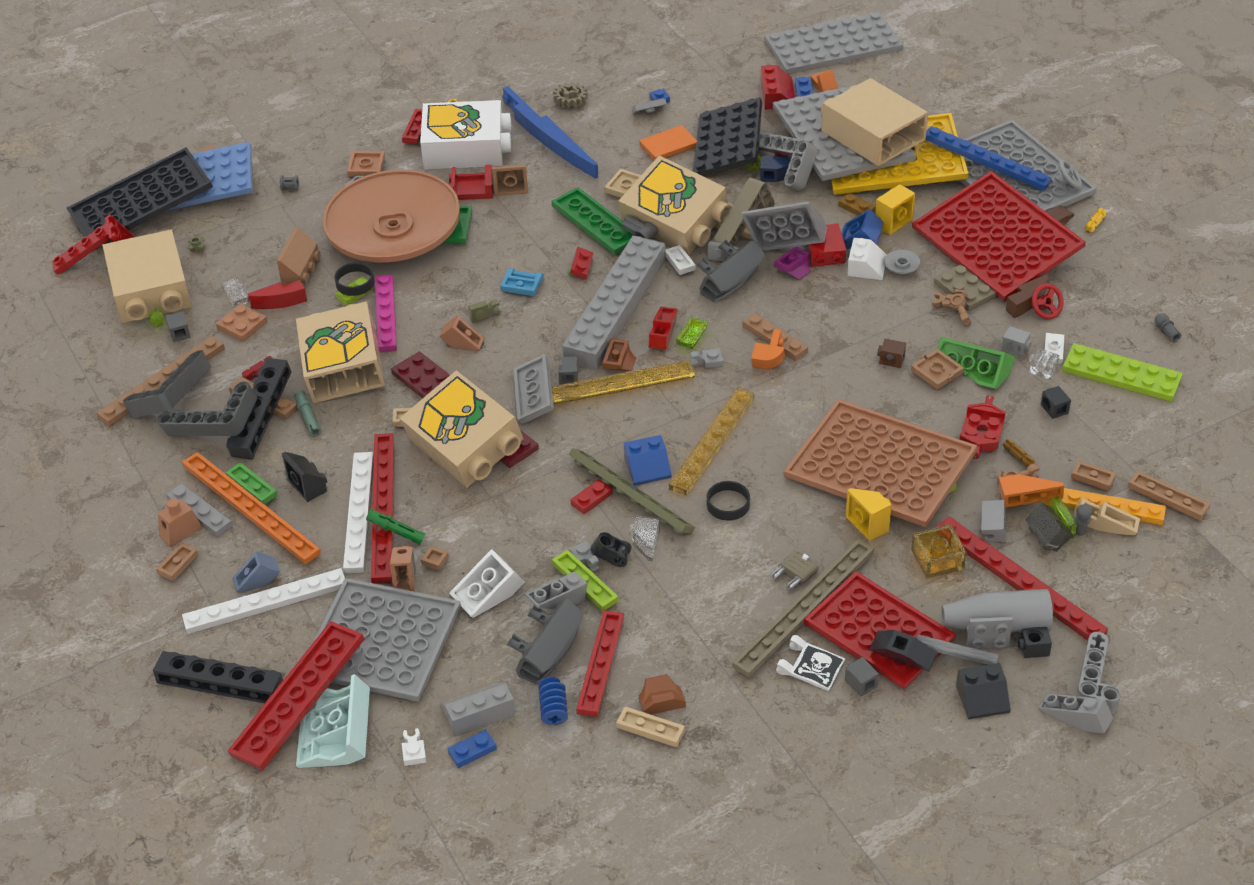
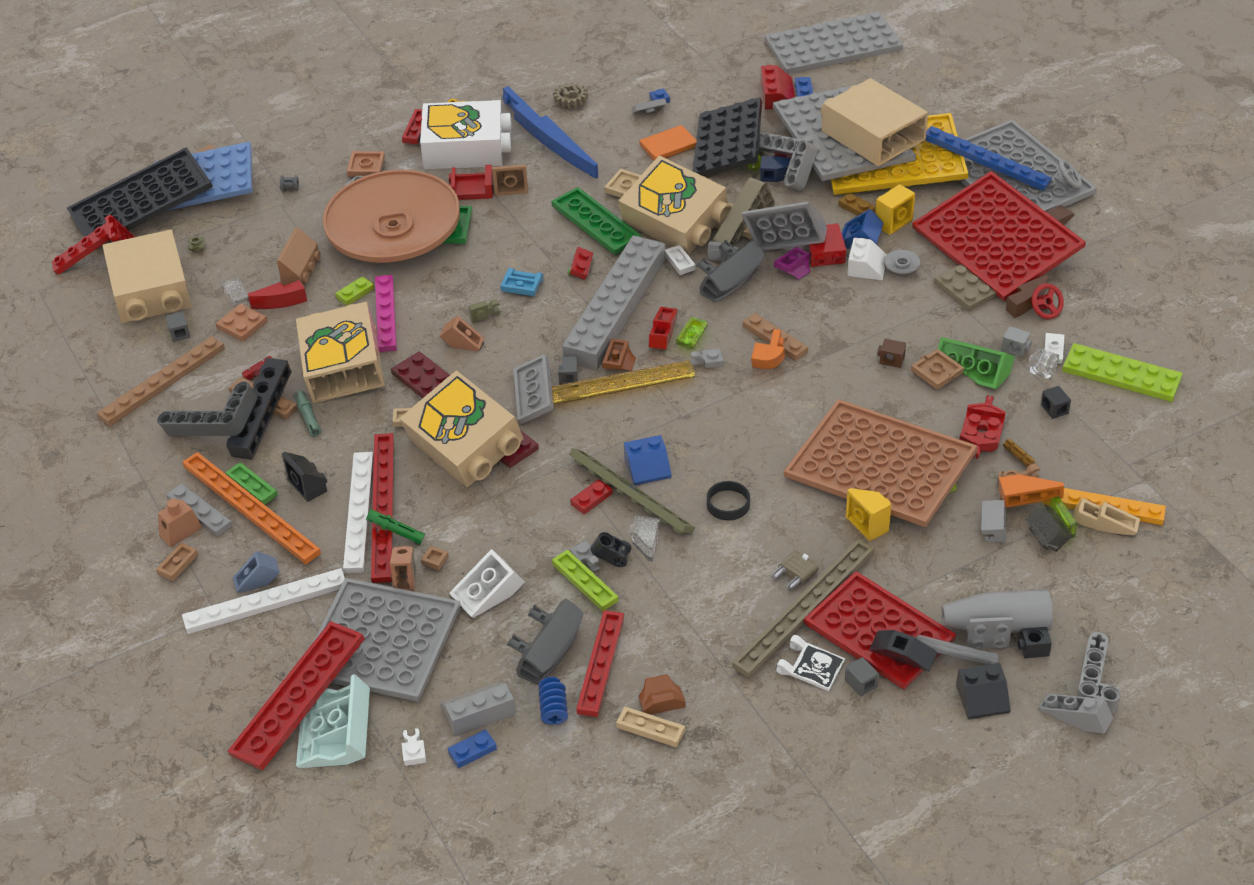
dark grey beam [123,350,211,418] -> none
clear neon green plate [149,309,163,327] -> none
black brick [153,651,283,704] -> none
black tyre [334,262,375,296] -> none
light grey slope [525,571,587,609] -> none
dark grey piece [622,215,657,239] -> none
clear yellow plate [669,387,754,496] -> none
orange slope [811,70,838,92] -> none
clear yellow brick [911,524,967,579] -> none
medium nougat piece [932,289,971,326] -> none
red plate [935,516,1108,641] -> none
medium nougat plate [1071,460,1116,491] -> none
dark grey pin [1073,504,1092,536] -> none
yellow axle [1085,208,1107,233] -> none
medium nougat plate [1127,471,1210,521] -> none
dark grey pin [1155,313,1182,342] -> none

